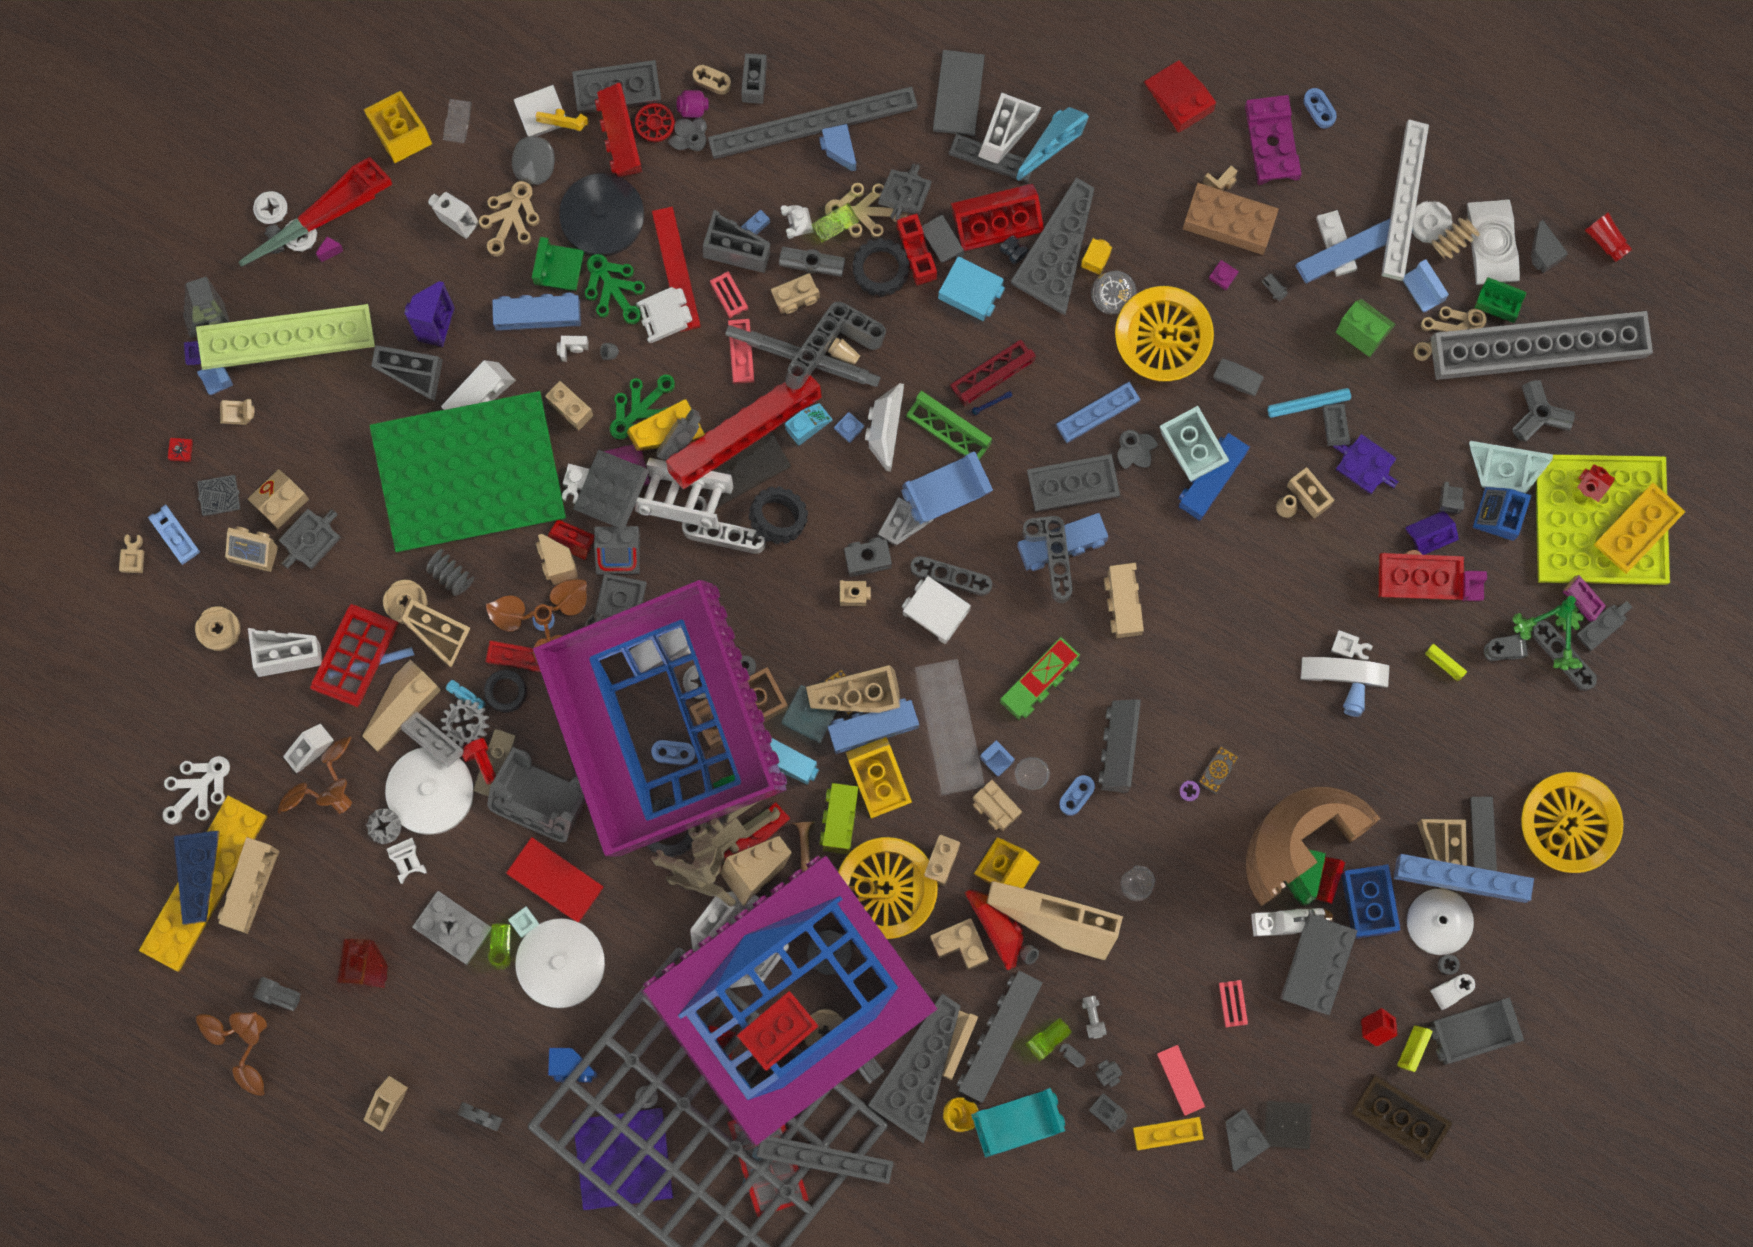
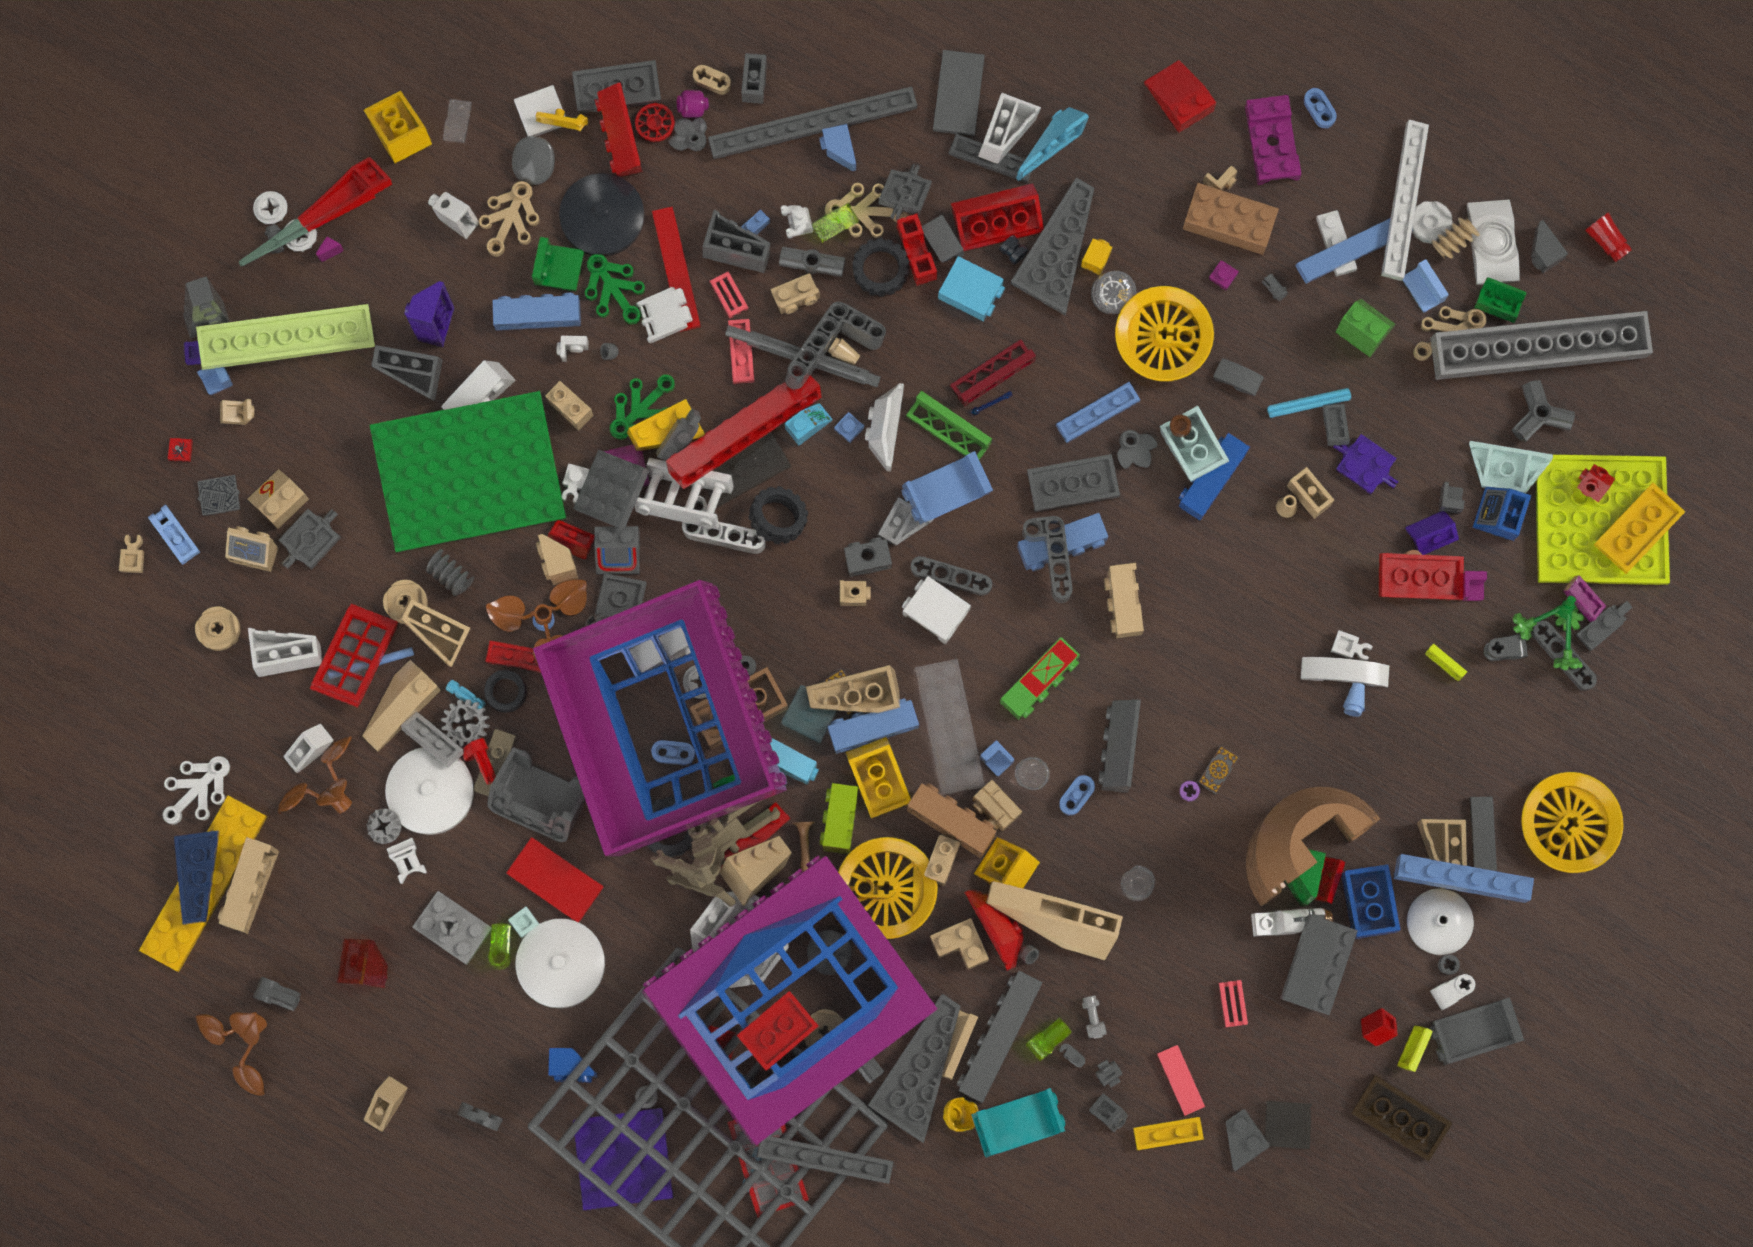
none -> medium nougat brick [907,783,997,859]
none -> reddish brown tile [1170,414,1192,437]

